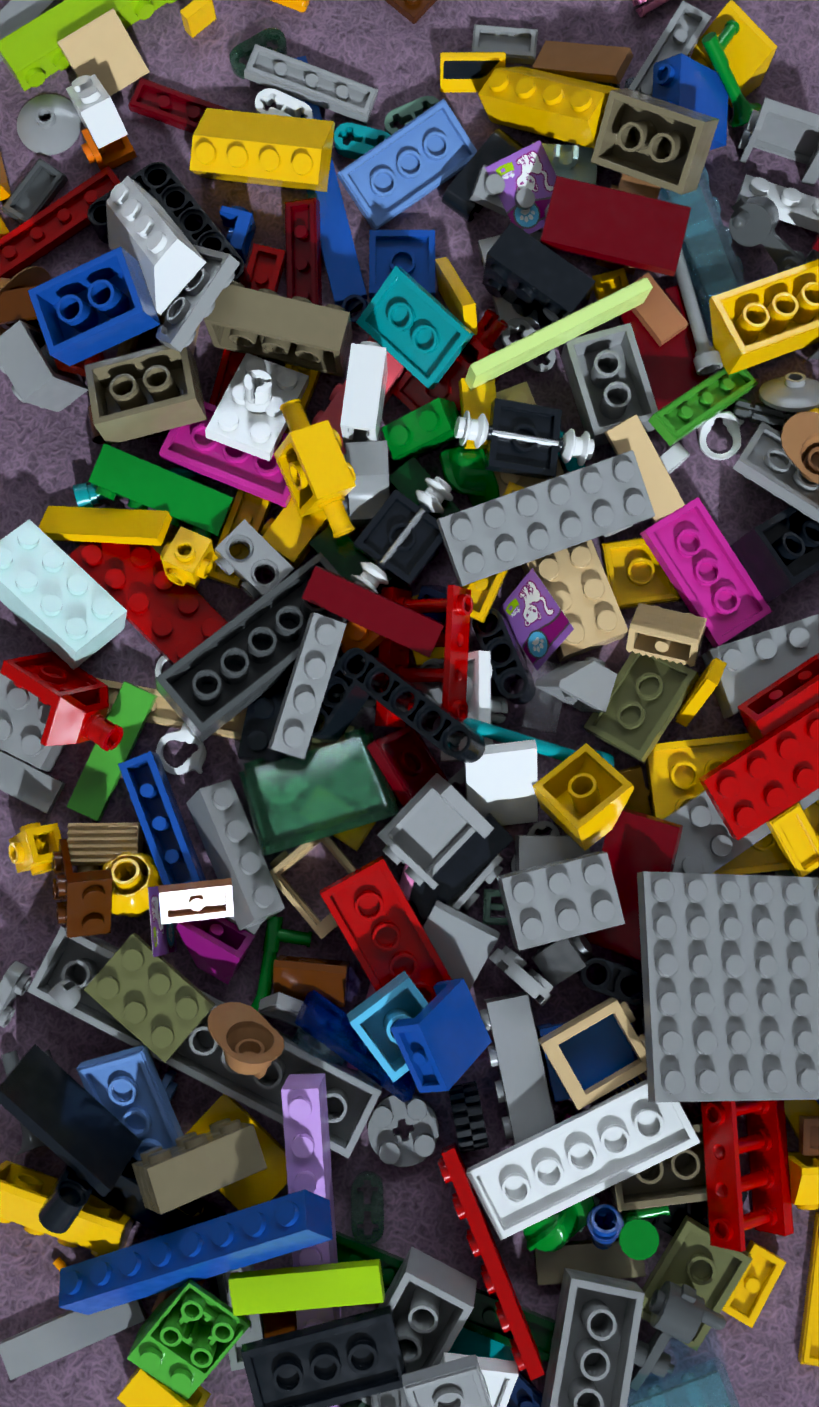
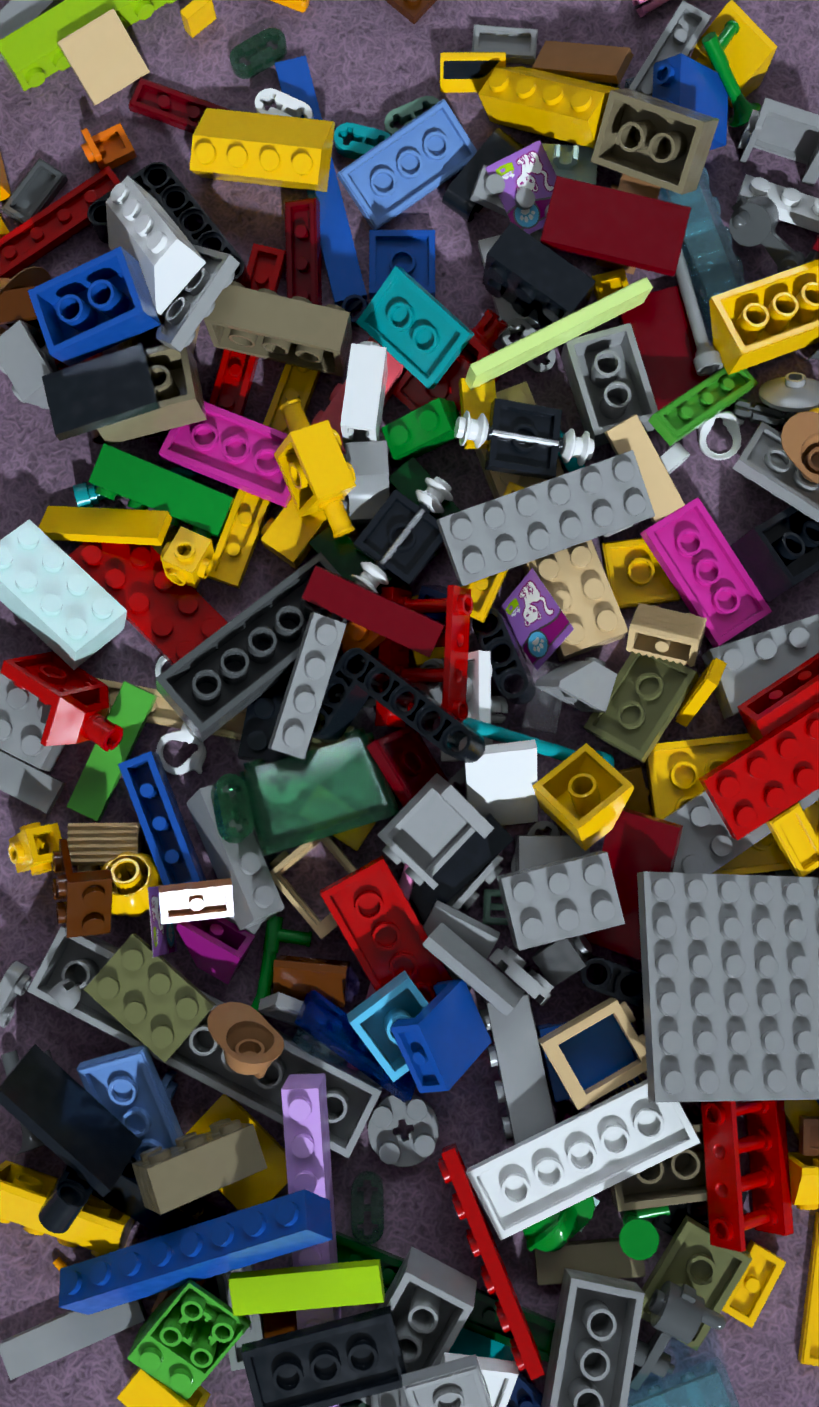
light grey dish [17,94,81,155] -> none
white brick [66,74,128,149] -> none
white plate [205,353,309,462] -> none
light grey brick [215,519,294,600] -> none
blue bracket [219,205,256,263] -> none
light grey tile [244,44,378,124] -> none
yellow tile [435,257,478,335] -> none
green piece [439,444,500,506] -> none
black tyre [449,1081,489,1153] -> none
blue cone [587,1204,624,1250] -> none
nougat tile [631,272,689,347] -> none
none -> black tile [42,343,161,441]
none -> clear green beam [211,773,254,844]
none -> light grey tile [422,922,525,1016]

